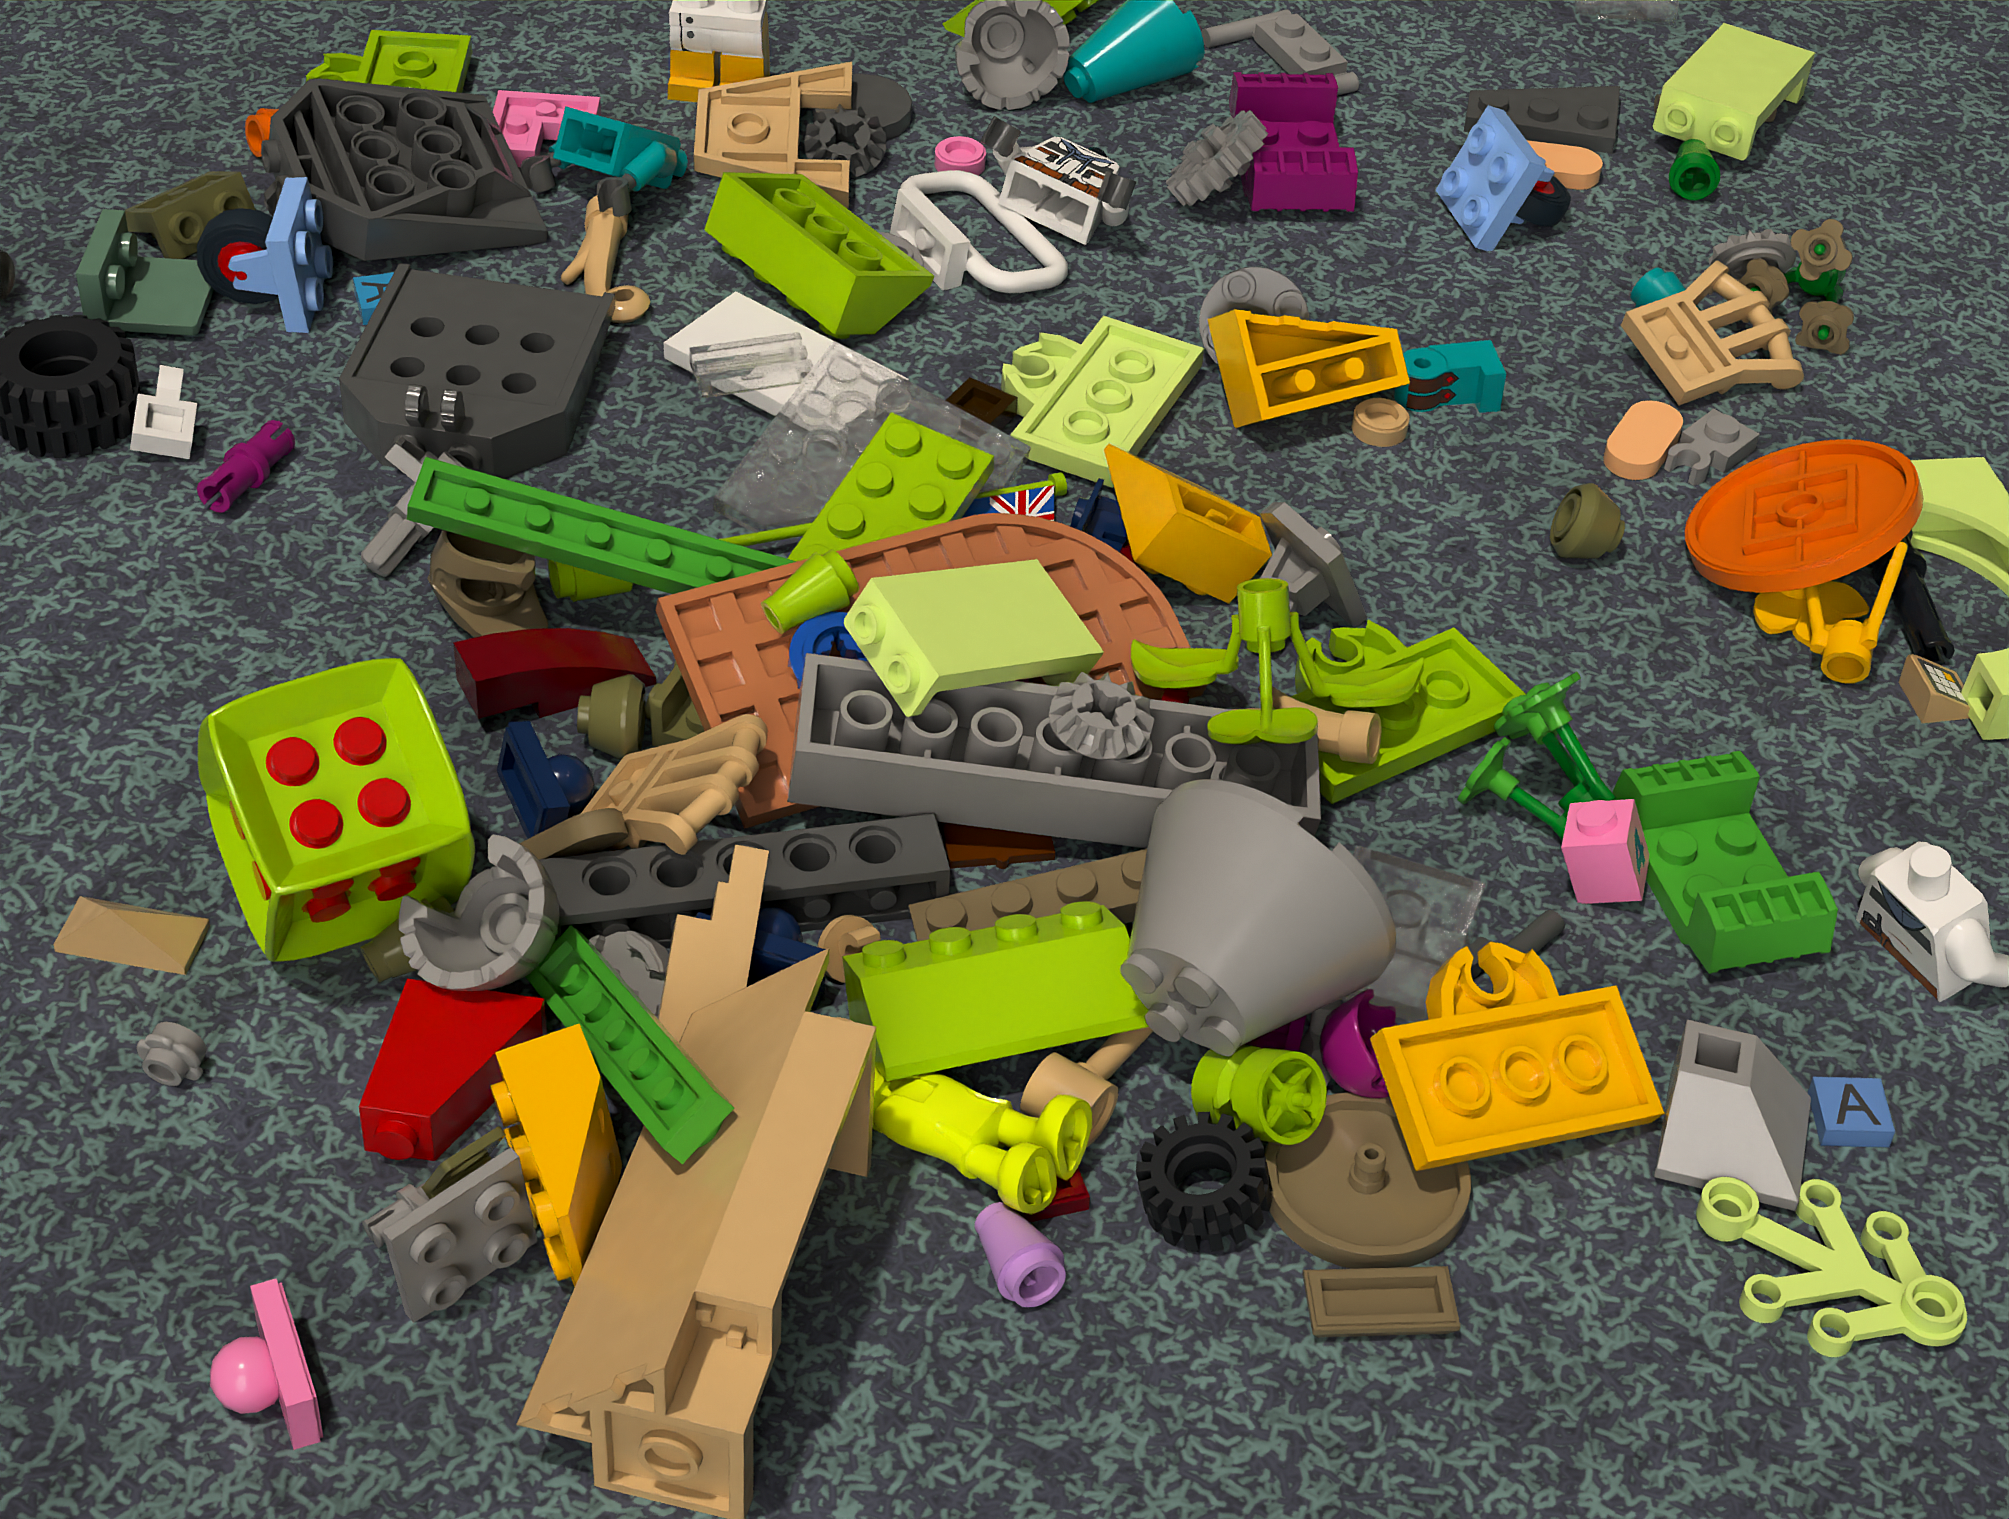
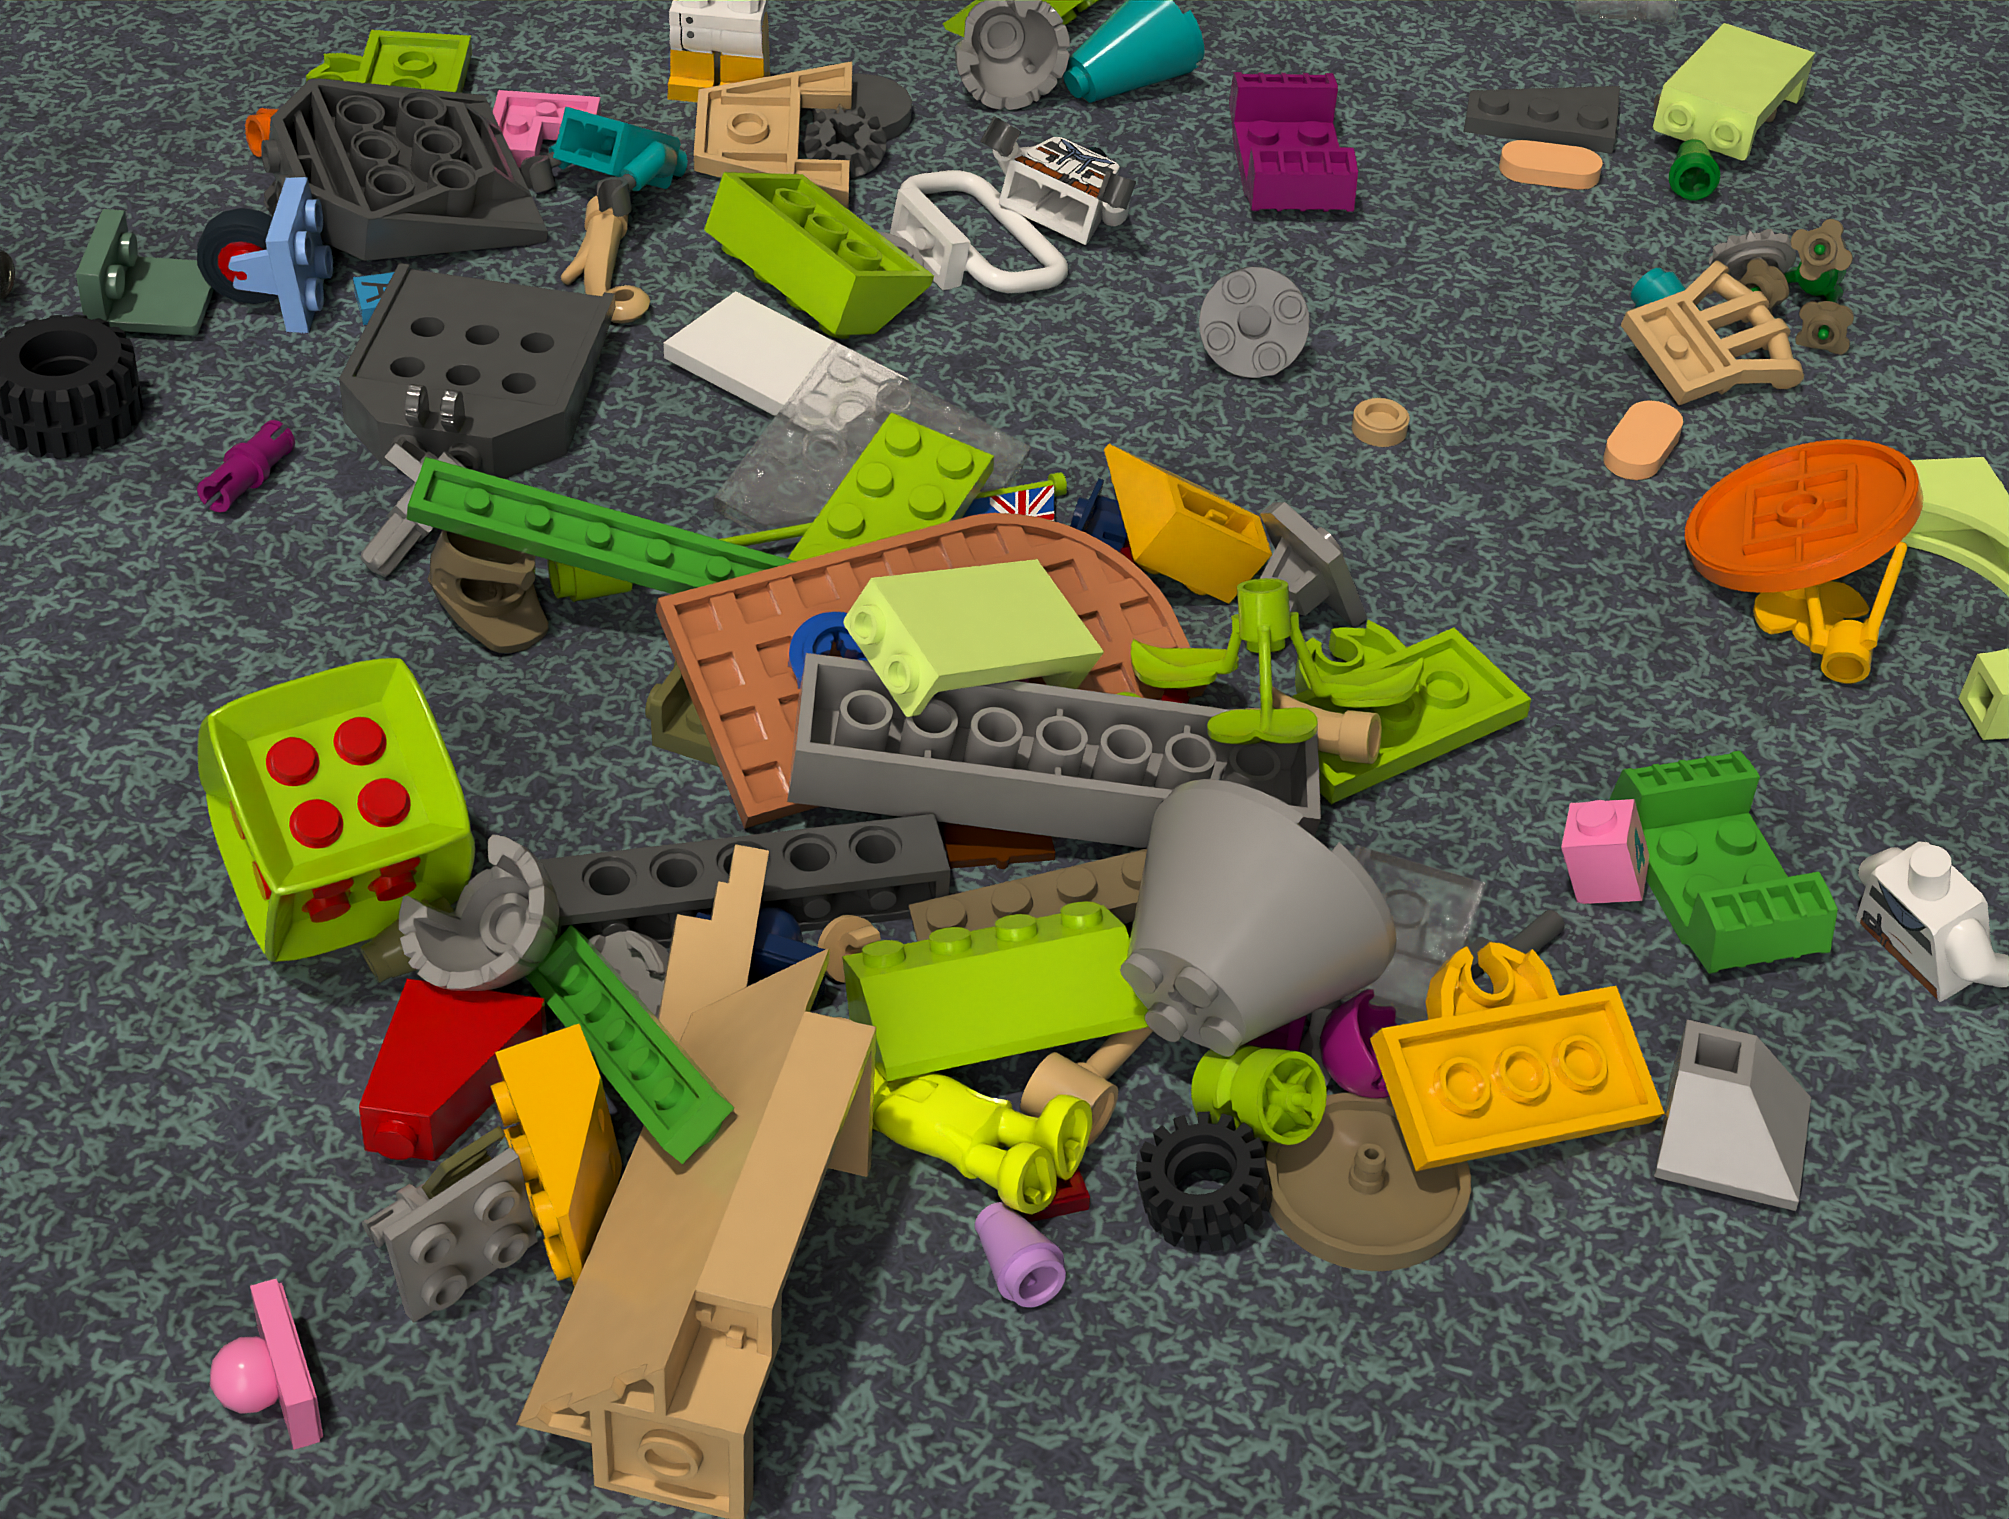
tan slope [53,896,210,975] -> none
olive bracket [125,171,256,259] -> none
white plate [130,365,197,459] -> none
light grey plate [137,1022,207,1086] -> none
dark red slope [453,628,656,719] -> none
dark blue tile [497,721,595,839] -> none
dark tan tile [519,808,628,860] -> none
olive cone [577,674,646,760] -> none
tan plate [581,714,768,855] -> none
clear tile [689,332,813,398] -> none
lime cone [761,549,859,634] -> none
bright pink tile [934,136,986,176] -> none
dark brown plate [939,377,1018,444] -> none
yellowish green plate [1001,316,1204,488] -> none
light grey gear [1049,672,1155,760] -> none
light grey gear [1166,110,1268,206] -> none
light grey plate [1201,9,1359,96] -> none
yellow wedge [1207,309,1410,428] -> none
dark tan tile [1302,1266,1460,1337] -> none
teal leg [1394,340,1506,413] -> none
light blue plate [1436,105,1571,251] -> none
plant [1457,672,1616,841] -> none
olive cone [1550,483,1625,559] -> none
light grey plate [1664,409,1760,486] -> none
yellowish green plant [1696,1177,1967,1357] -> none
medium blue tile [1808,1077,1895,1147] -> none
black pin [1872,529,1955,665] -> none
tan slope [1899,654,1970,723] -> none

